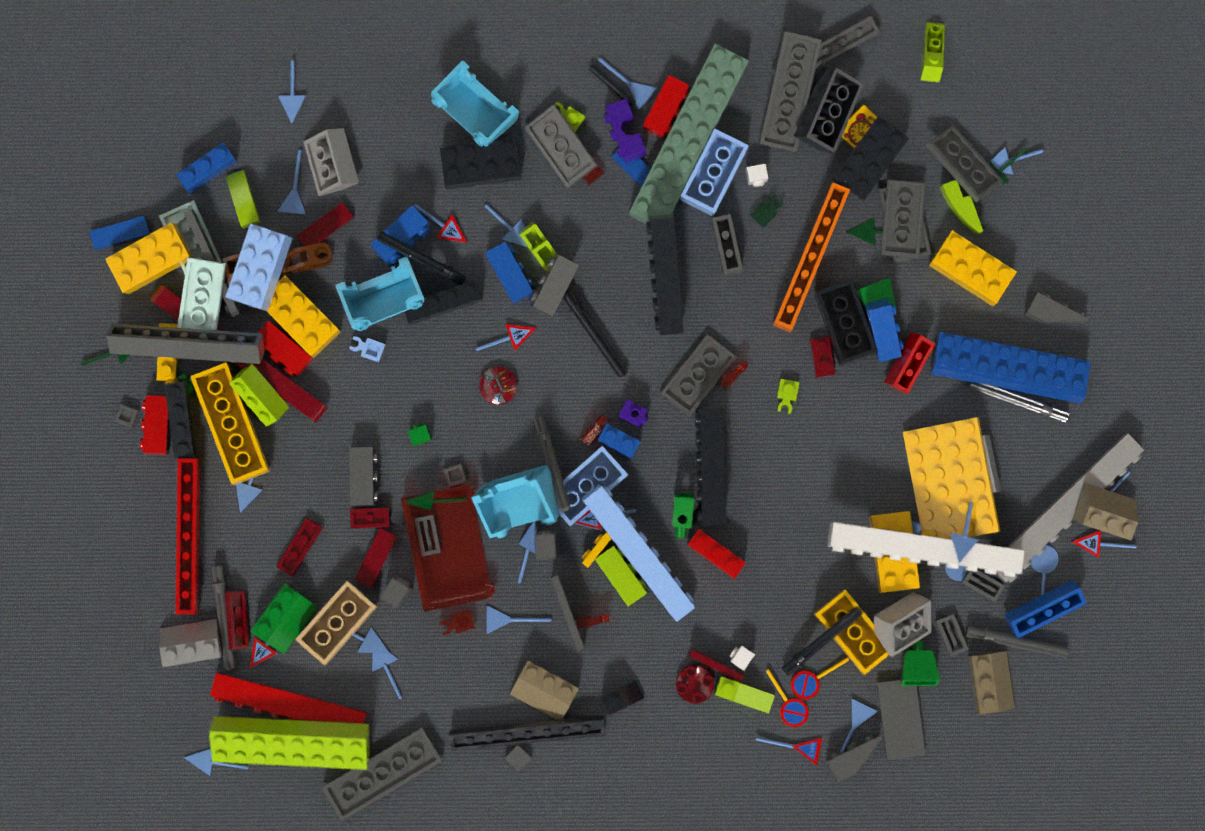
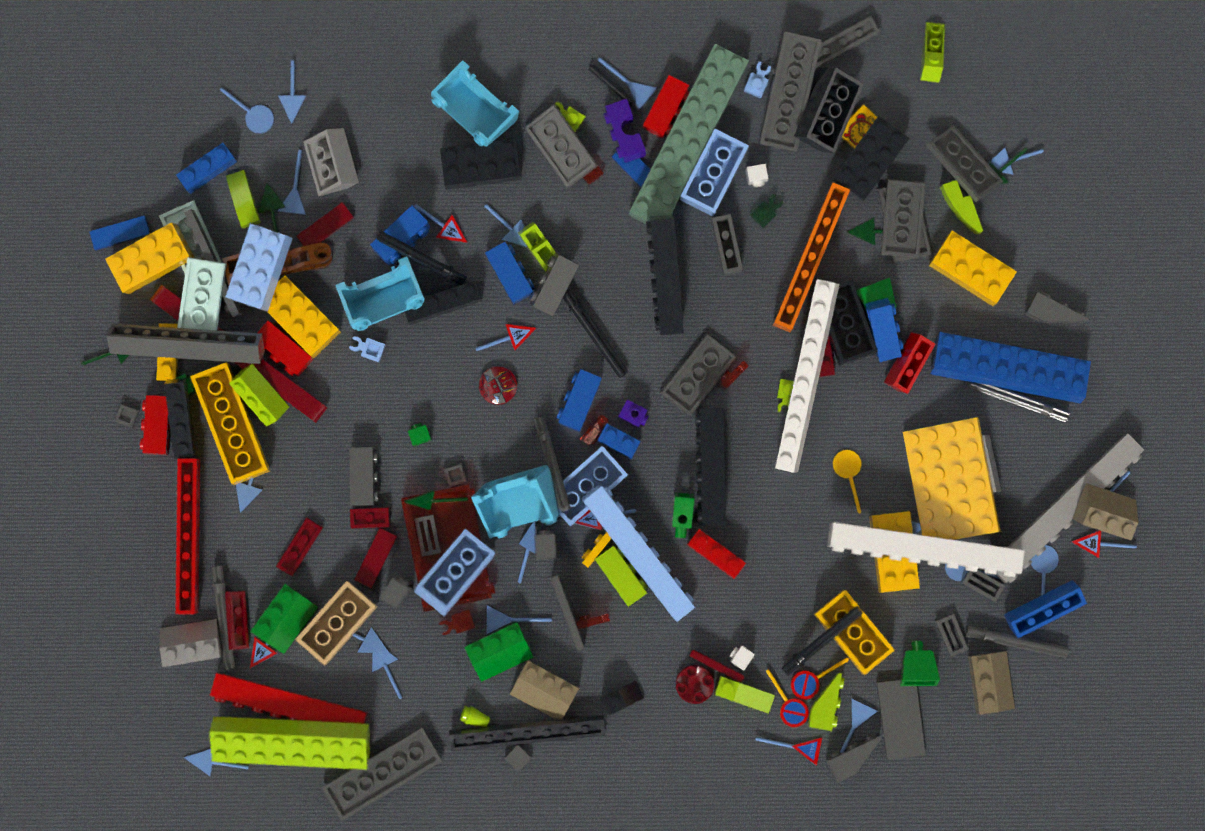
light grey slope [874,592,931,657] -> none
medium blue piece [950,502,978,563] -> none
none -> medium blue piece [220,88,274,133]
none -> dark green piece [258,183,286,233]
none -> light blue brick [415,529,495,616]
none -> lime cone [460,706,490,727]
none -> green slope [464,622,534,682]
none -> blue brick [557,369,602,432]
none -> light blue plate [744,62,771,98]
none -> white brick [775,279,840,473]
none -> lime slope [808,673,844,731]
none -> yellow piece [833,450,861,513]

